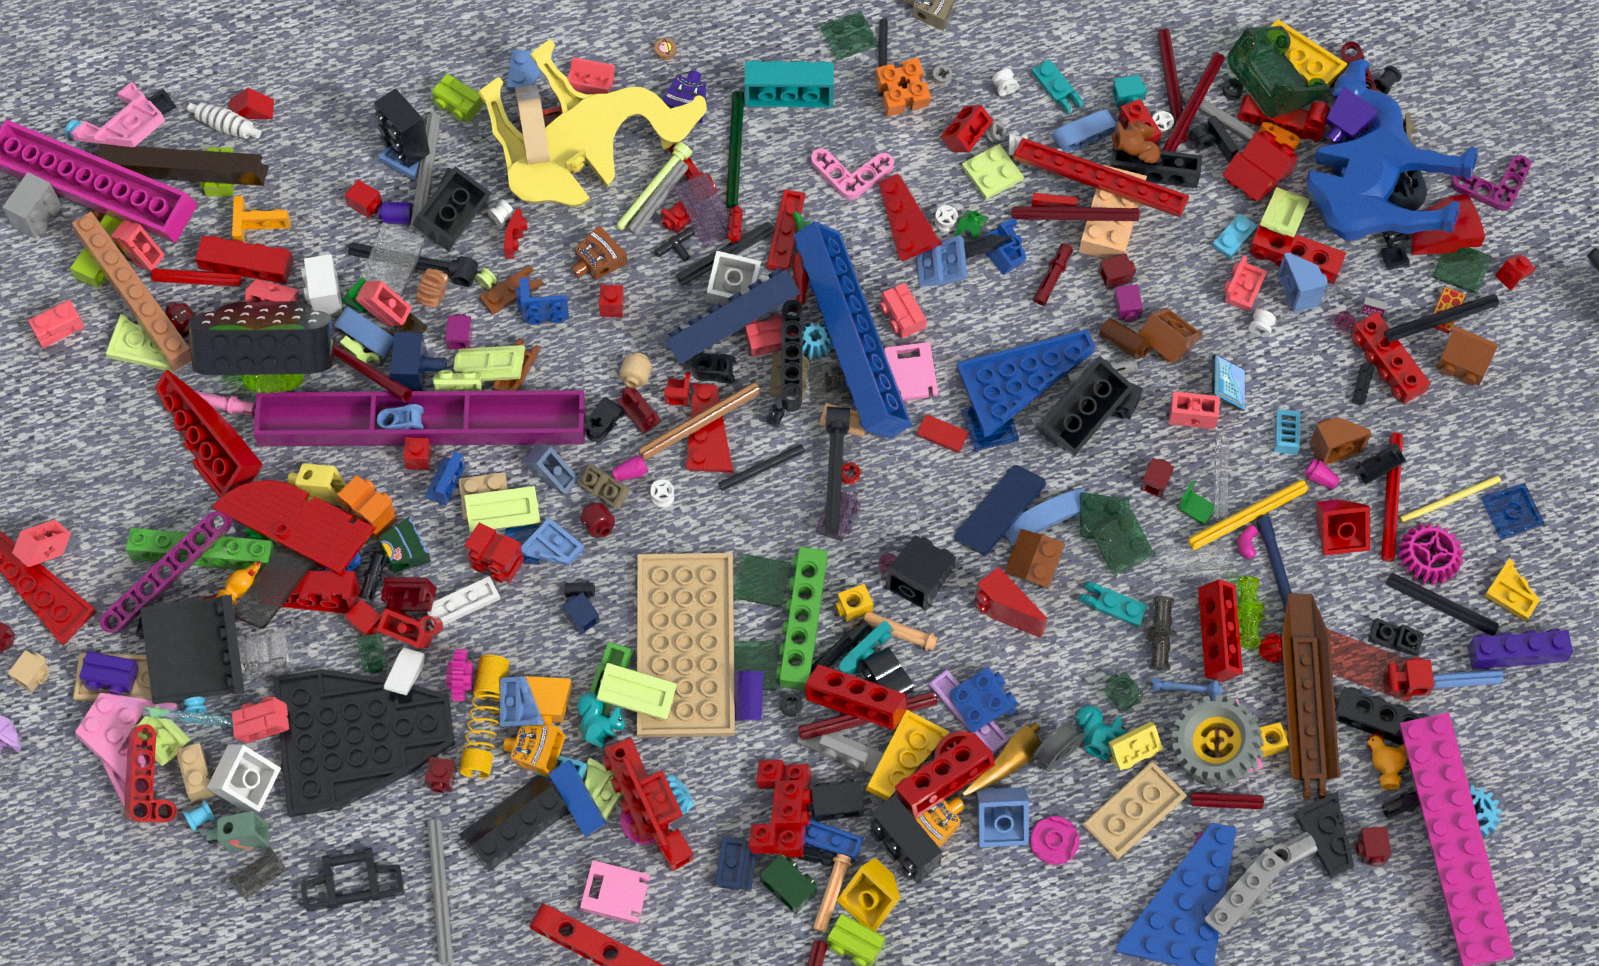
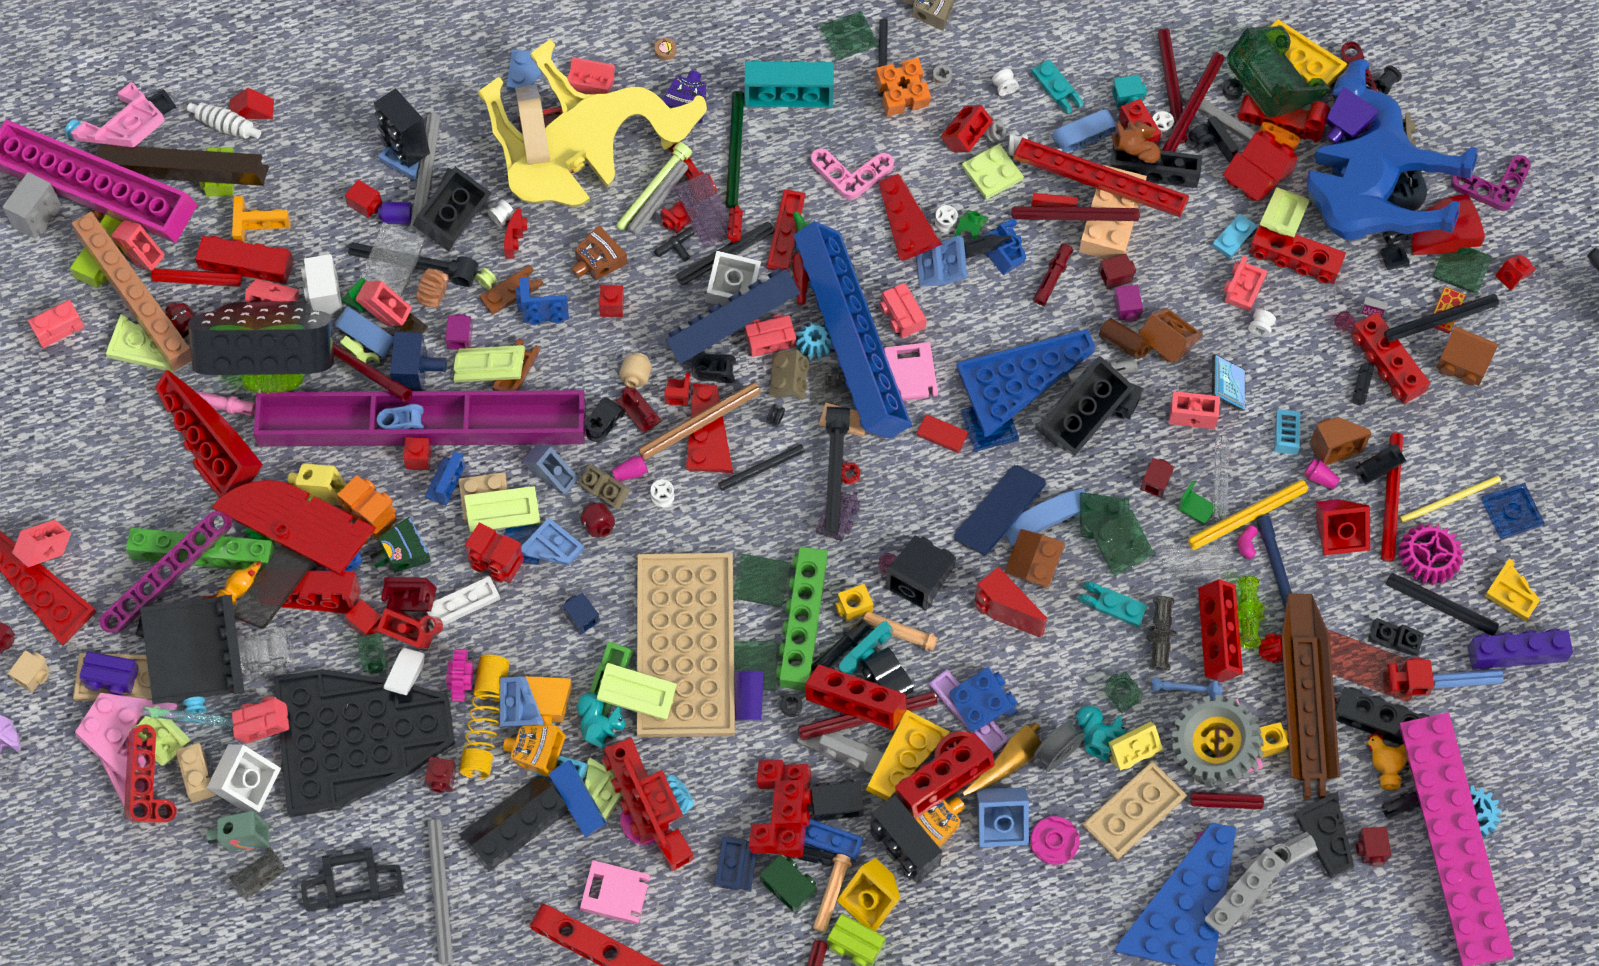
medium azure bush [183,800,216,832] -> none
black pin [359,551,388,601] -> none
lime brick [432,74,485,123] -> none
yellowish green bracket [433,370,482,391] -> none
black pin [565,580,595,599] -> none
black beam [781,300,803,412] -> none
medium blue slope [1277,252,1328,312] -> none

